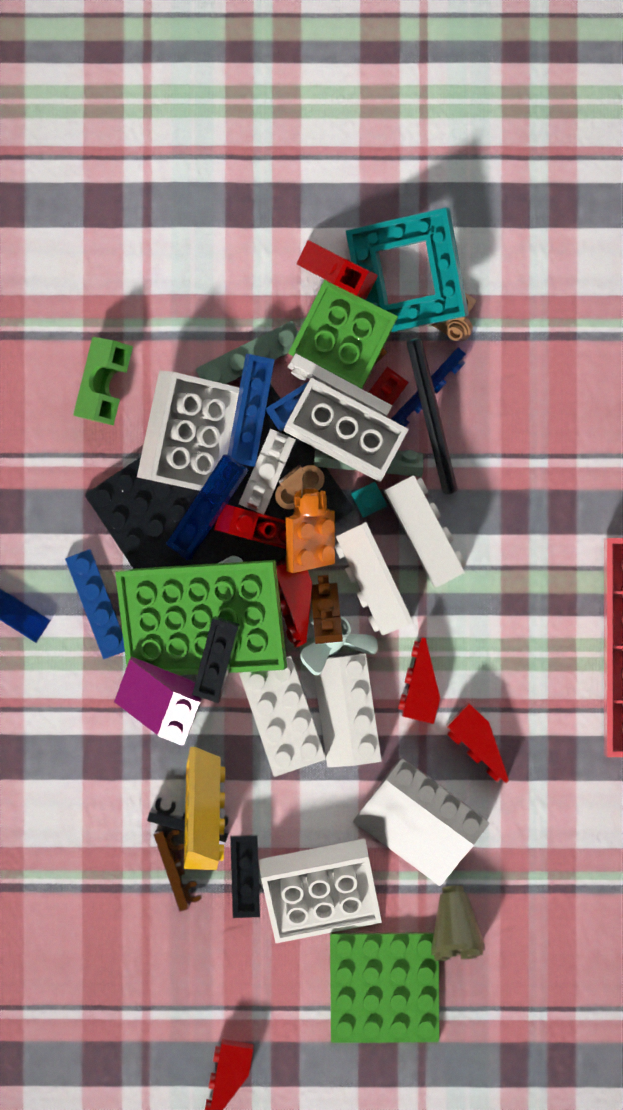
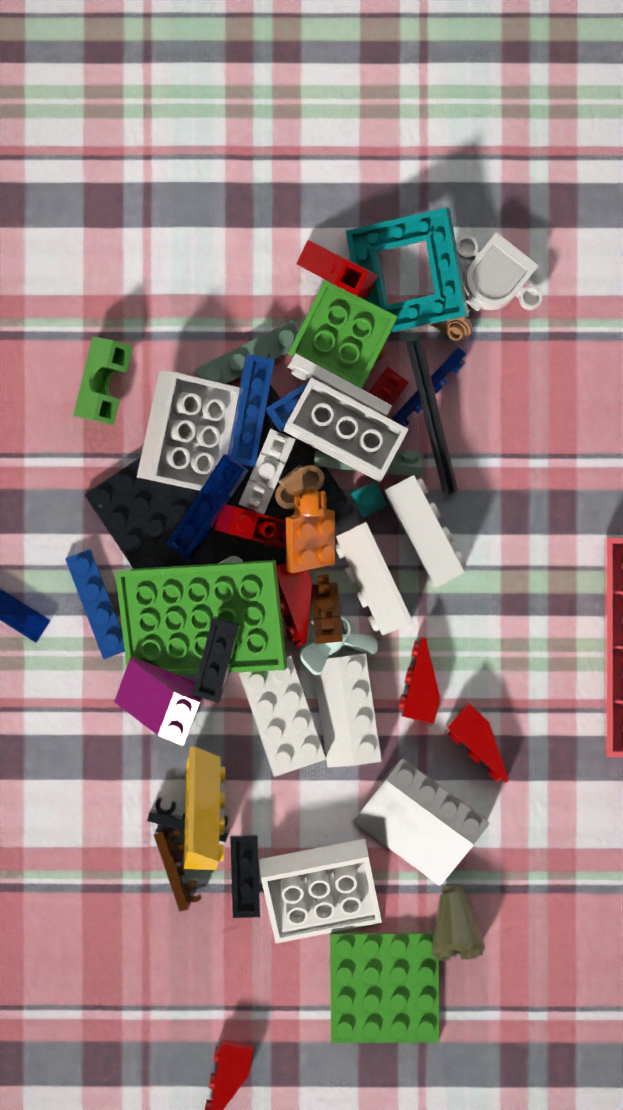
none -> white piece [456,232,542,311]

